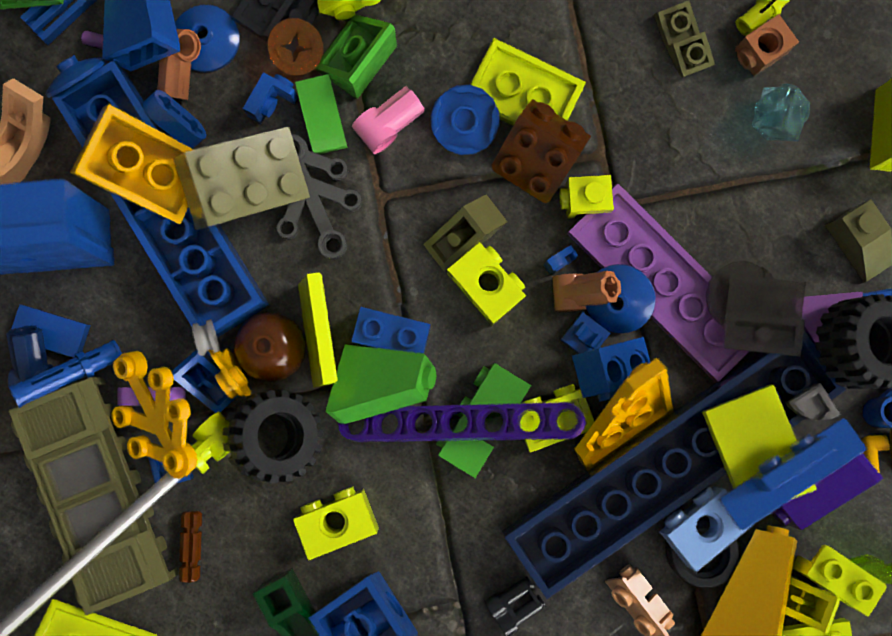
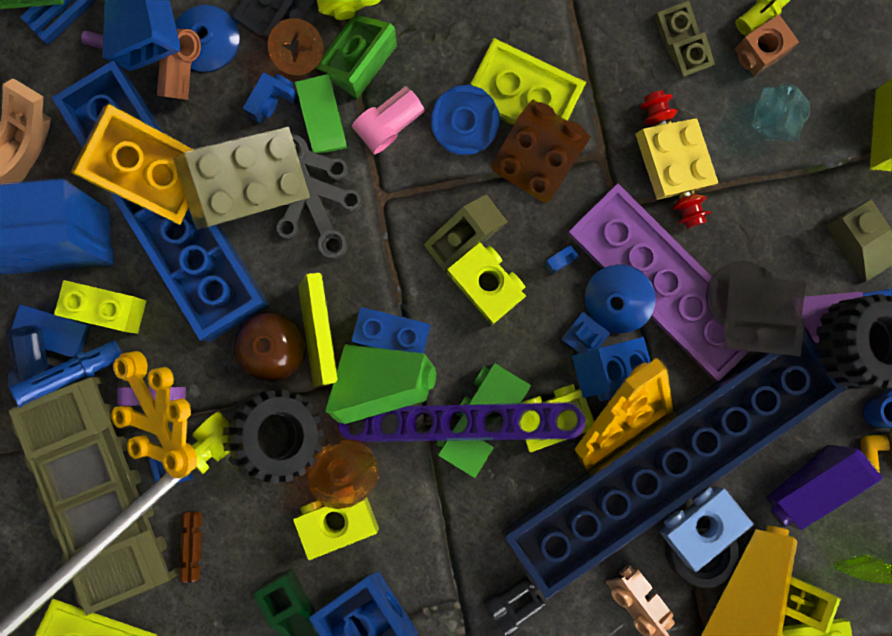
blue dish [45,55,108,98] -> none
blue beam [143,90,206,149] -> none
blue slope [172,349,239,413] -> none
light grey bush [192,319,219,356] -> none
yellow plate [209,348,251,399] -> none
nougat piece [552,271,621,312] -> none
neon yellow bracket [559,175,614,219] -> none
neon yellow tile [702,385,817,500] -> none
blue bracket [719,419,866,530] -> none
flat silver tile [785,383,841,420] -> none
neon yellow bracket [793,545,887,617] -> none
none -> neon yellow brick [54,280,147,334]
none -> clear orange tile [307,440,379,509]
none -> light yellow plate [635,90,718,229]

